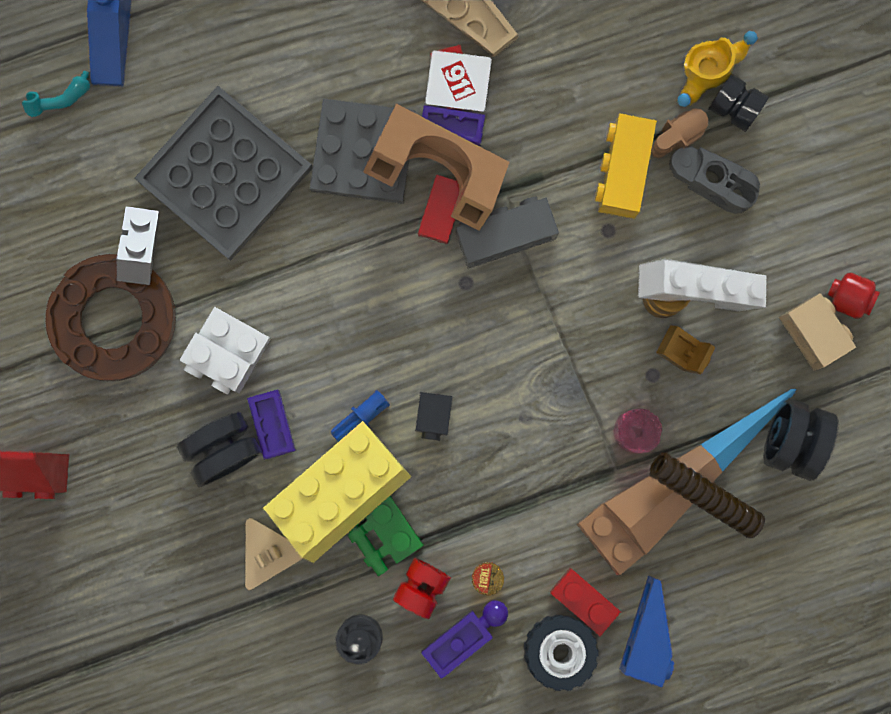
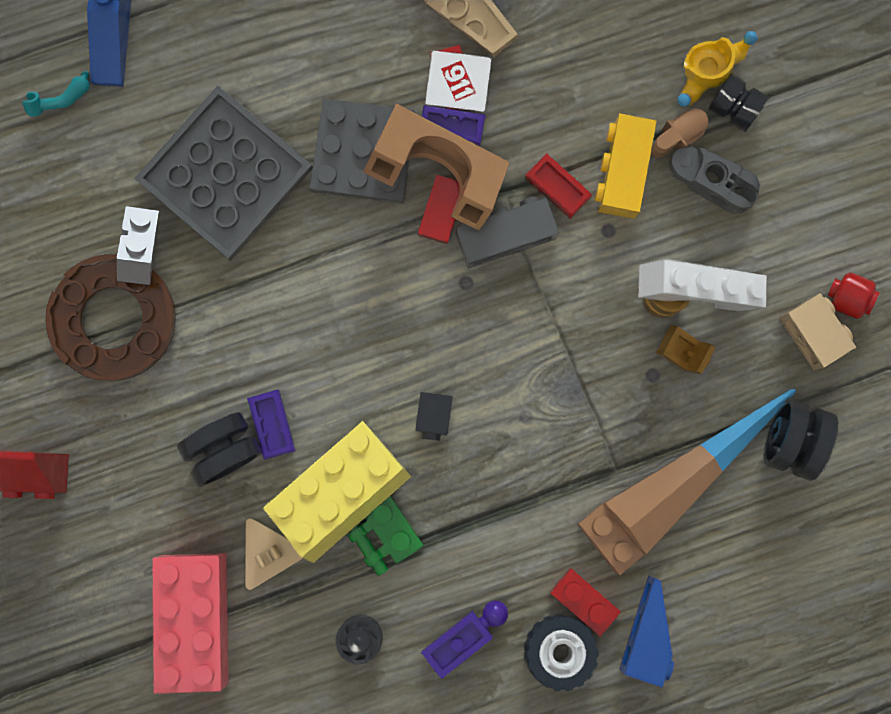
white plate [180,307,271,395] -> none
blue axle [331,390,390,442] -> none
red wheel [393,558,451,619] -> none
clear yellow tile [472,562,504,596] -> none
clear pink wheel [613,408,663,454] -> none
dark brown piece [649,452,765,539] -> none
none -> coral brick [153,553,229,694]
none -> red tile [525,153,592,219]

